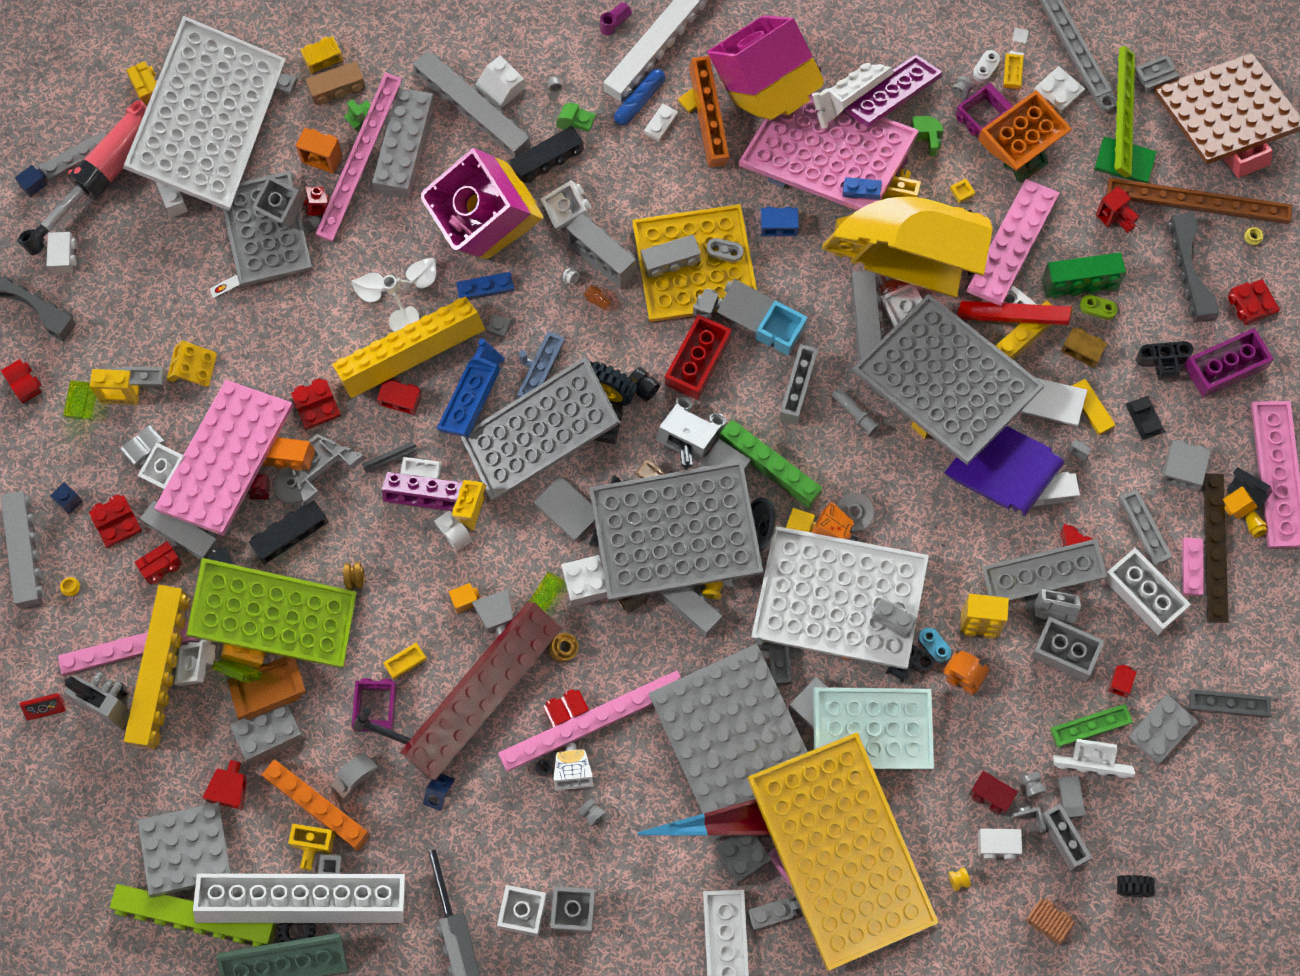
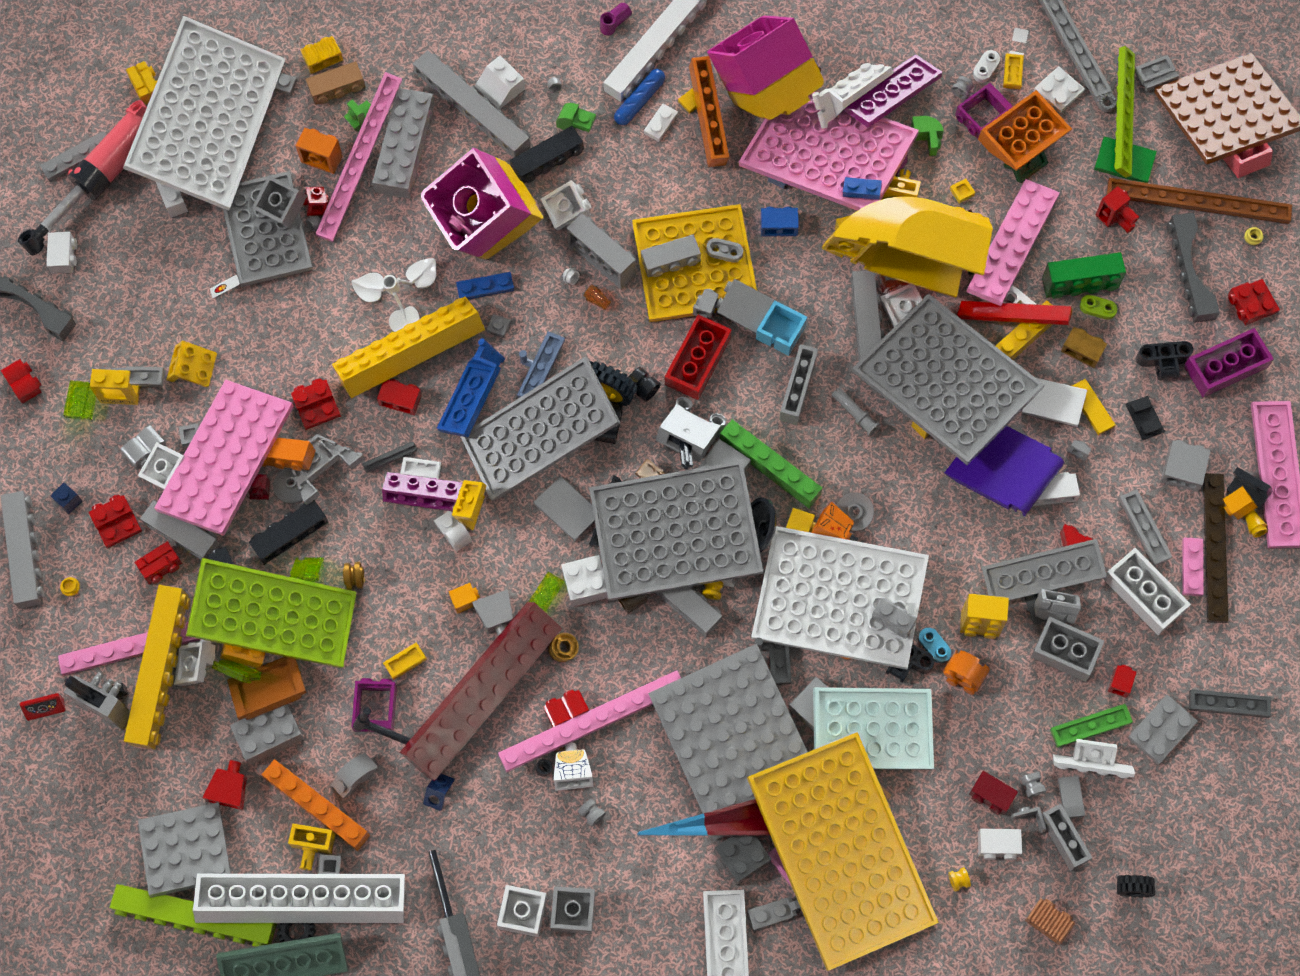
dark blue brick [15,165,48,198] -> none
none -> light grey plate [179,424,199,447]
none -> clear neon green plate [290,557,324,582]

